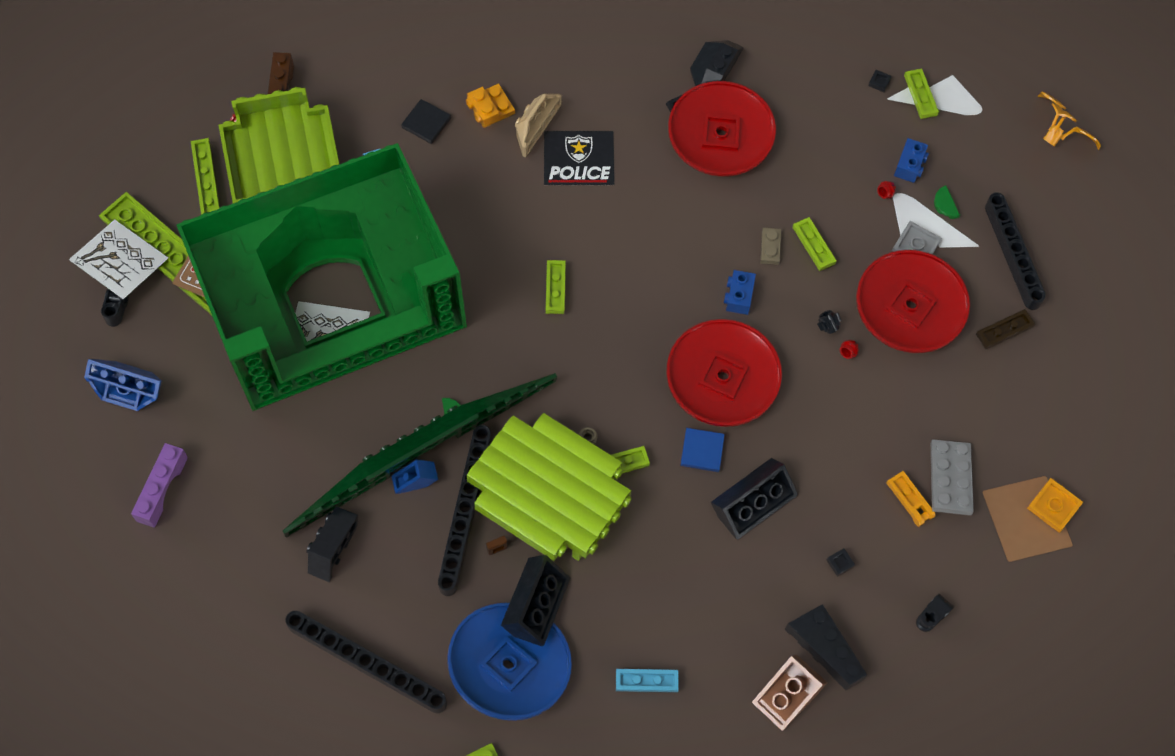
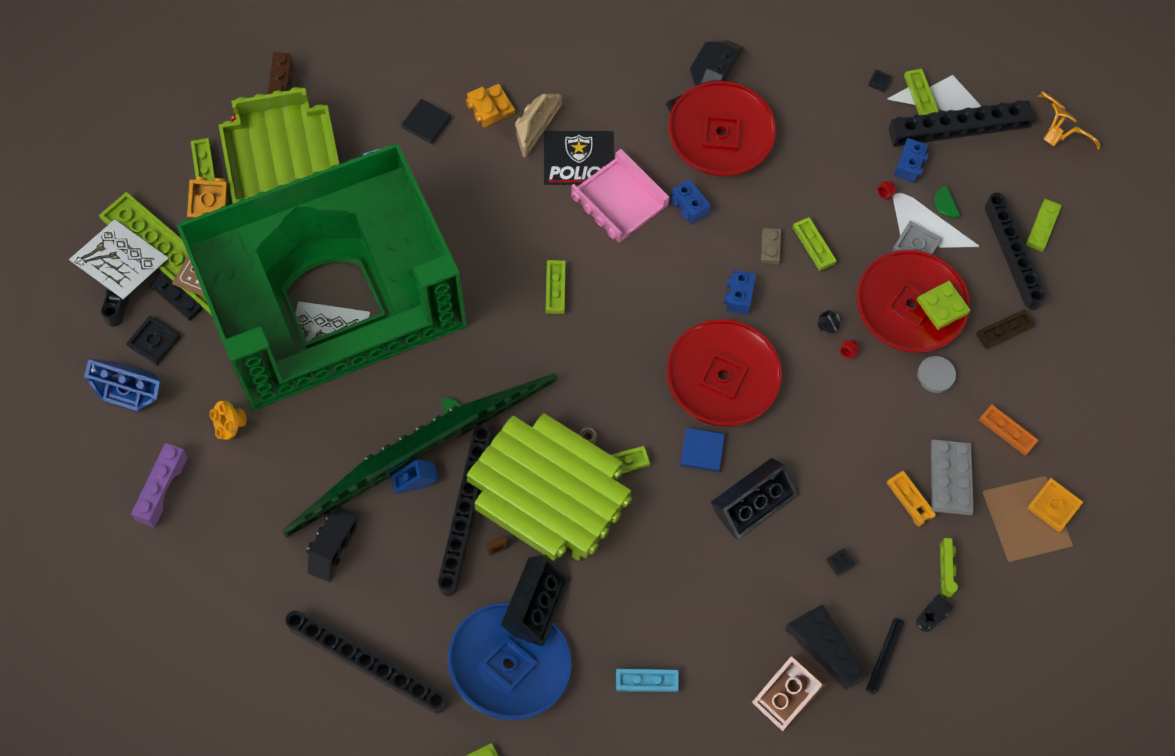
none -> black tile [126,316,181,365]
none -> black plate [149,272,203,321]
none -> light orange plate [187,177,230,218]
none -> light orange plate [210,400,247,440]
none -> bright pink panel [571,149,669,243]
none -> blue brick [670,179,711,225]
none -> black axle [866,618,904,694]
none -> black brick [888,100,1035,147]
none -> lime plate [917,281,971,330]
none -> light grey tile [917,356,956,393]
none -> lime plate [940,538,958,598]
none -> orange plate [979,404,1039,456]
none -> lime plate [1026,199,1062,252]

